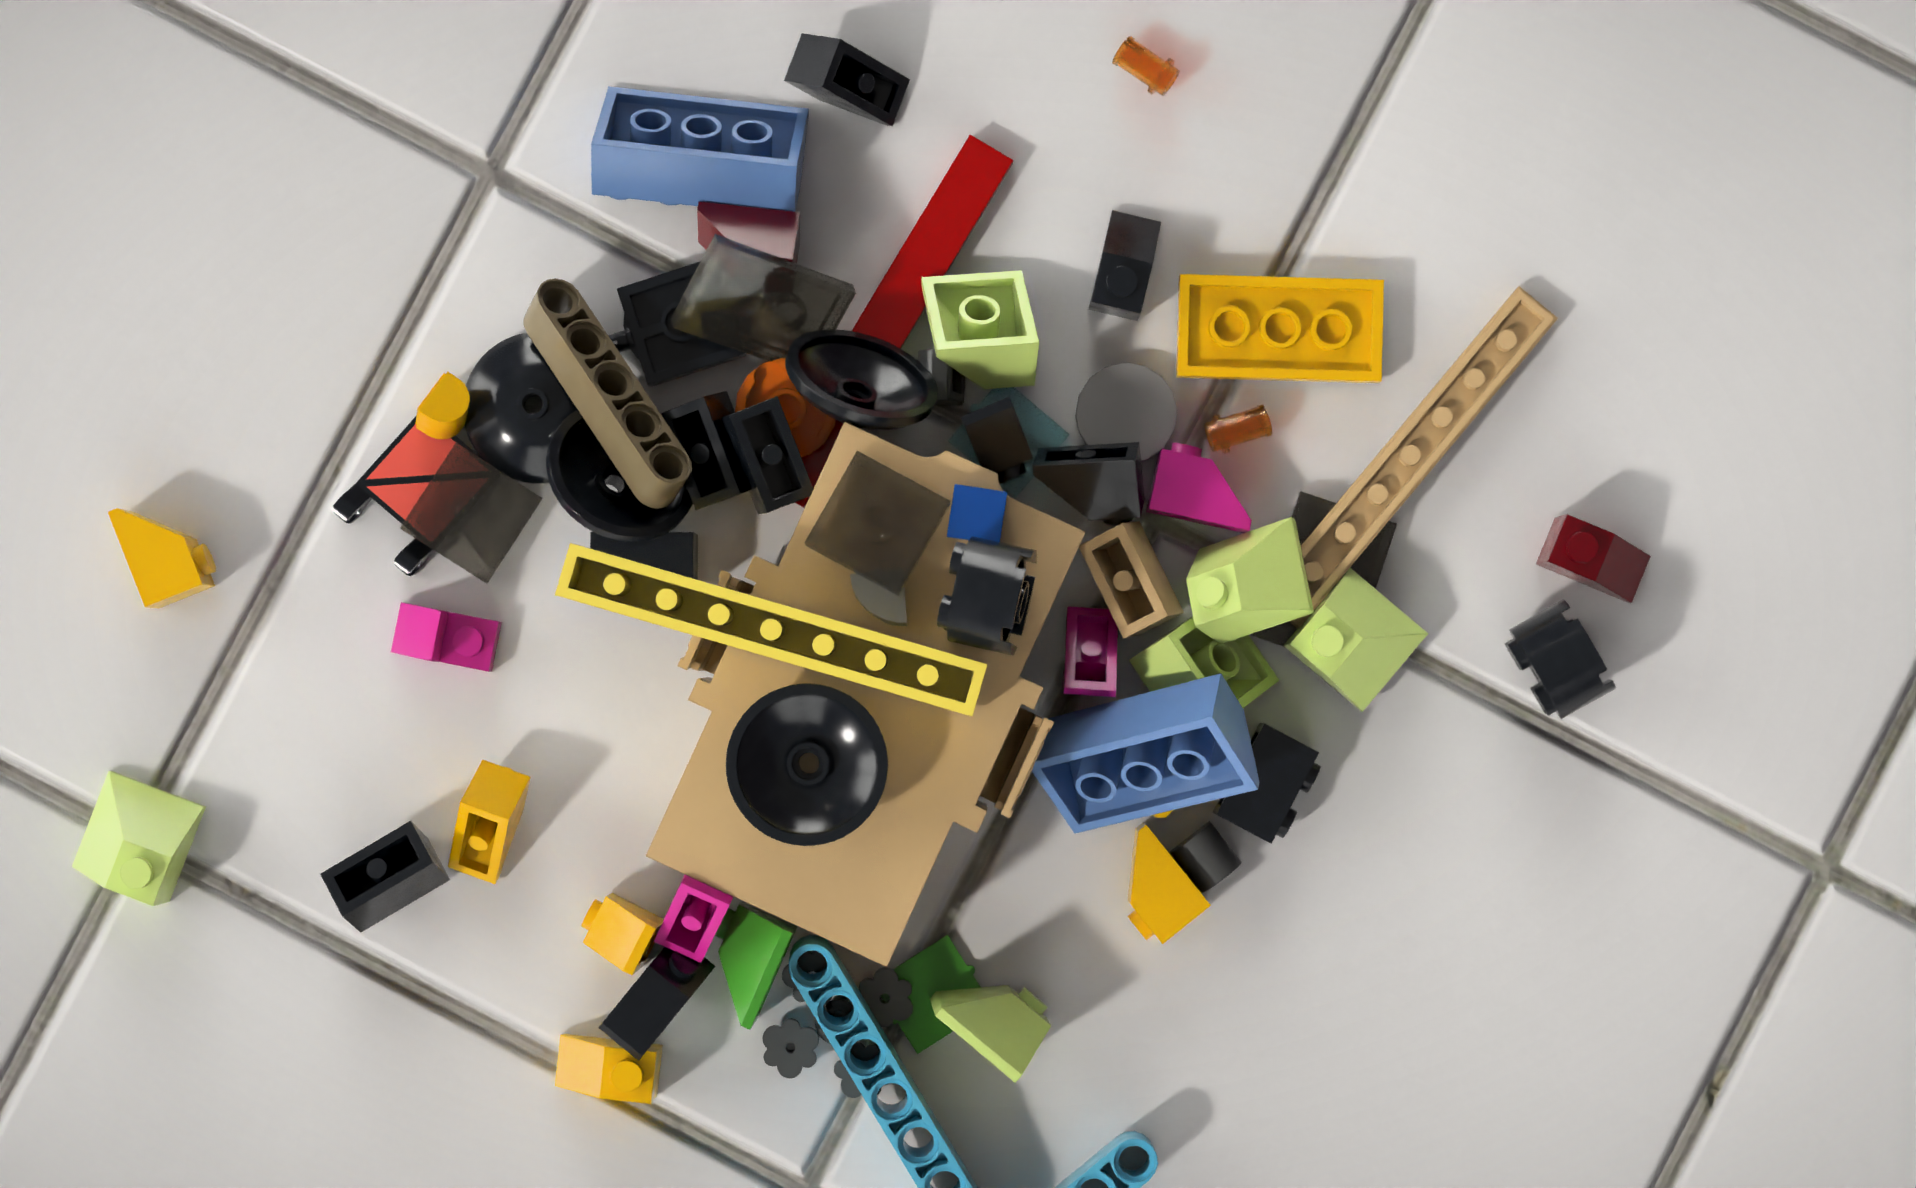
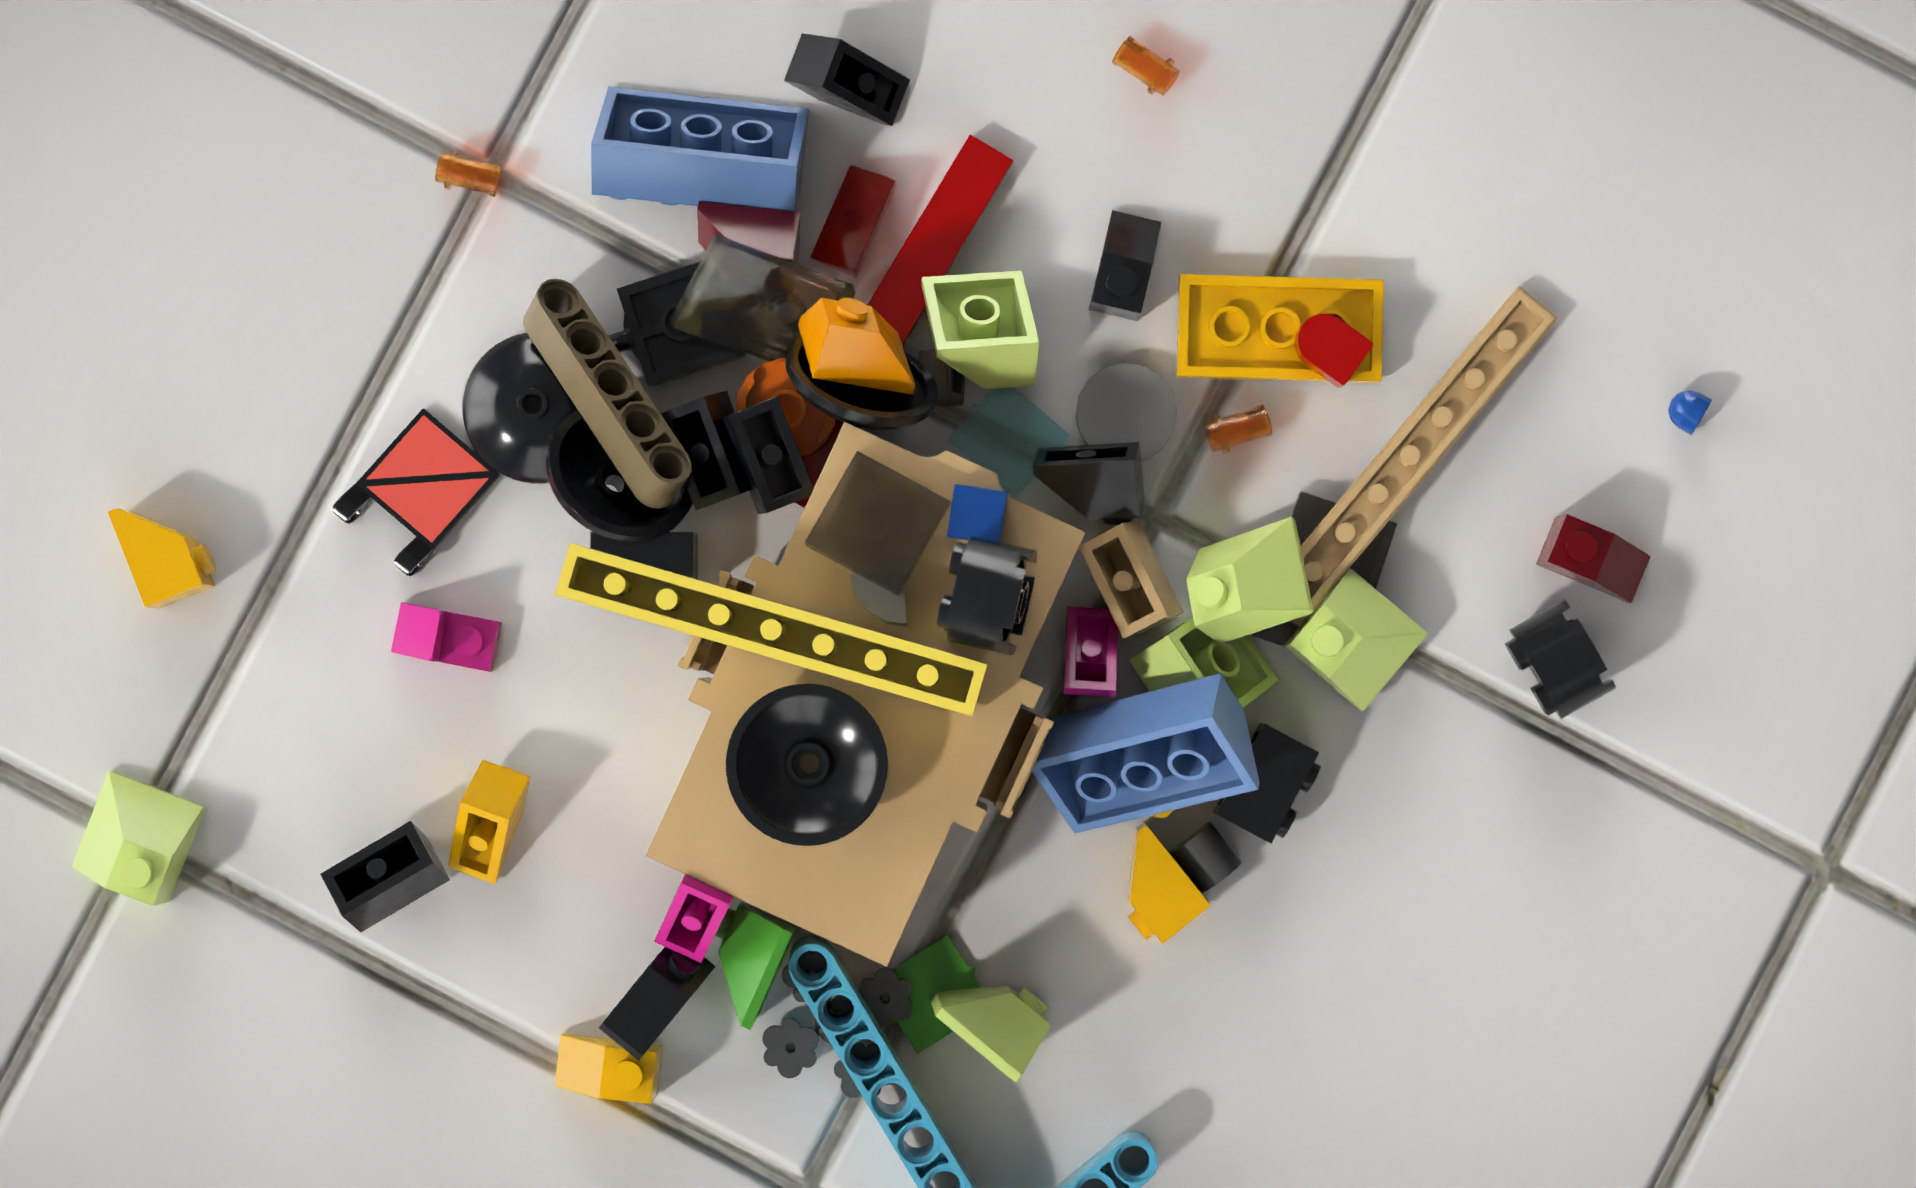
clear smoke tile [400,443,543,584] -> none
yellow brick [415,372,470,439] -> none
yellow slope [581,893,664,975] -> none
black slope [961,397,1033,484] -> none
dark pink slope [1146,443,1252,533] -> none
none -> clear orange pin [435,149,503,197]
none -> light orange slope [798,298,915,395]
none -> clear red slope [810,165,897,278]
none -> red piece [1294,314,1373,388]
none -> blue hinge [1668,390,1712,435]

